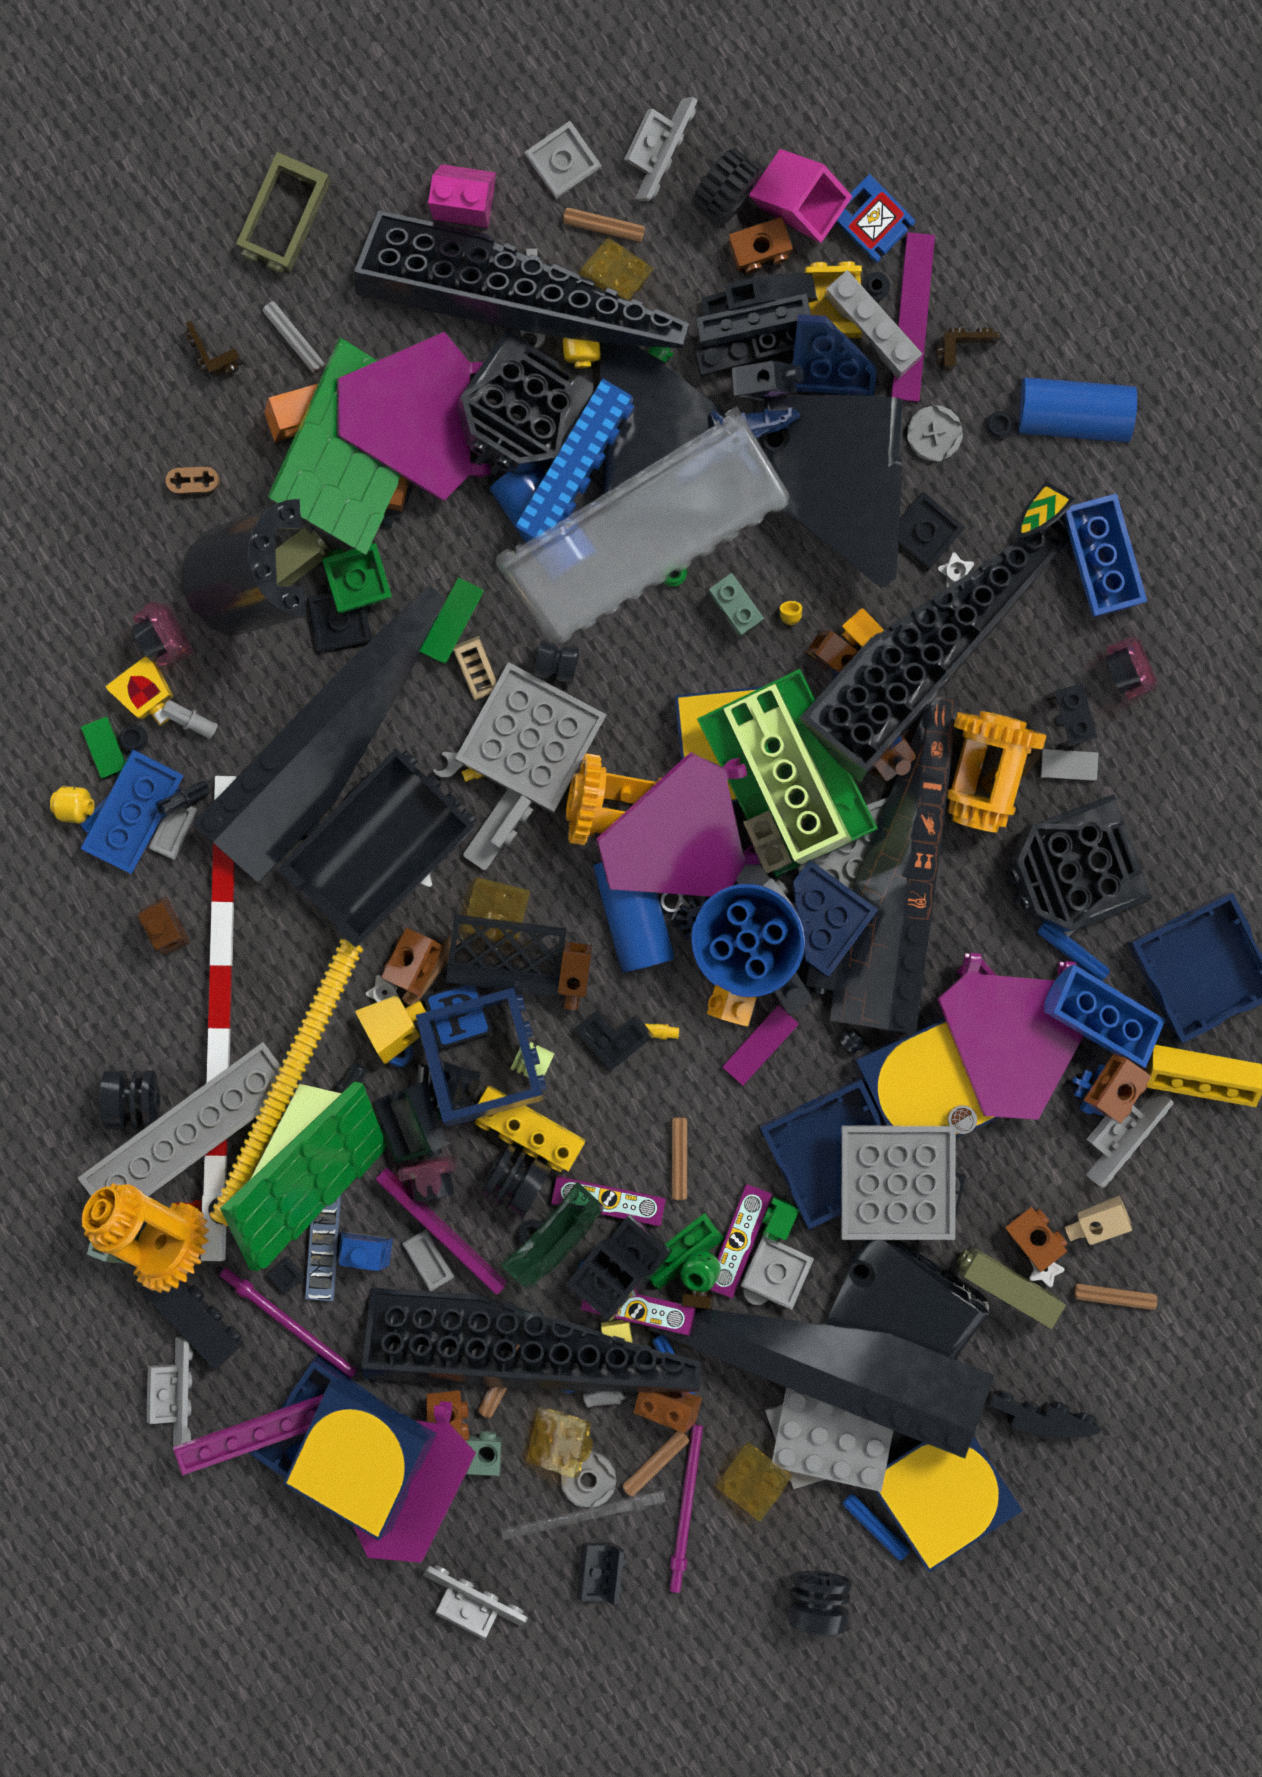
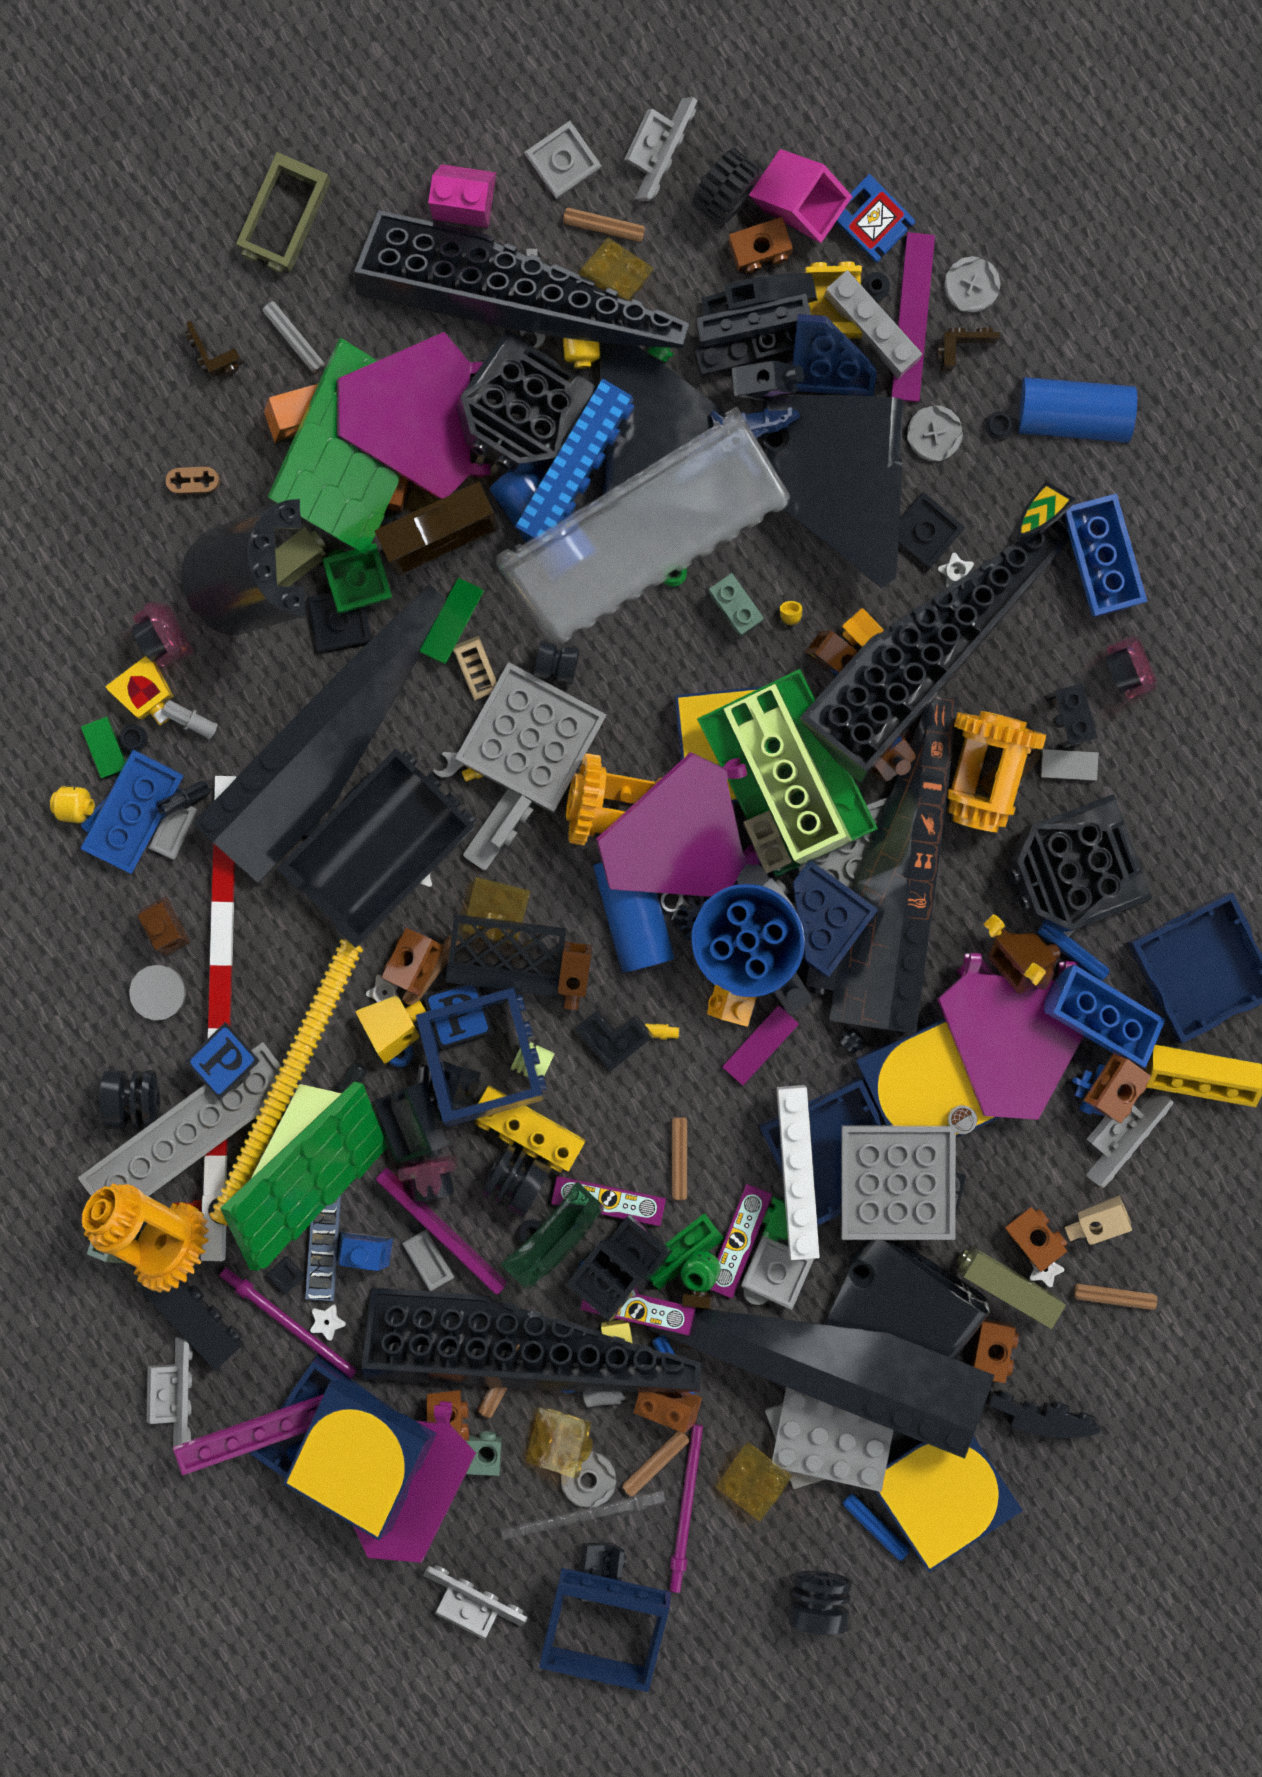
none -> light grey tile [129,965,186,1020]
none -> piece [185,1022,260,1100]
none -> white plate [310,1304,346,1341]
none -> dark brown tile [374,482,500,576]
none -> dark blue window [539,1568,671,1692]
none -> white brick [777,1085,820,1260]
none -> light grey tile [944,256,1001,313]
none -> dark orange brick [971,1319,1019,1383]
none -> reddish brown torso [983,914,1060,994]

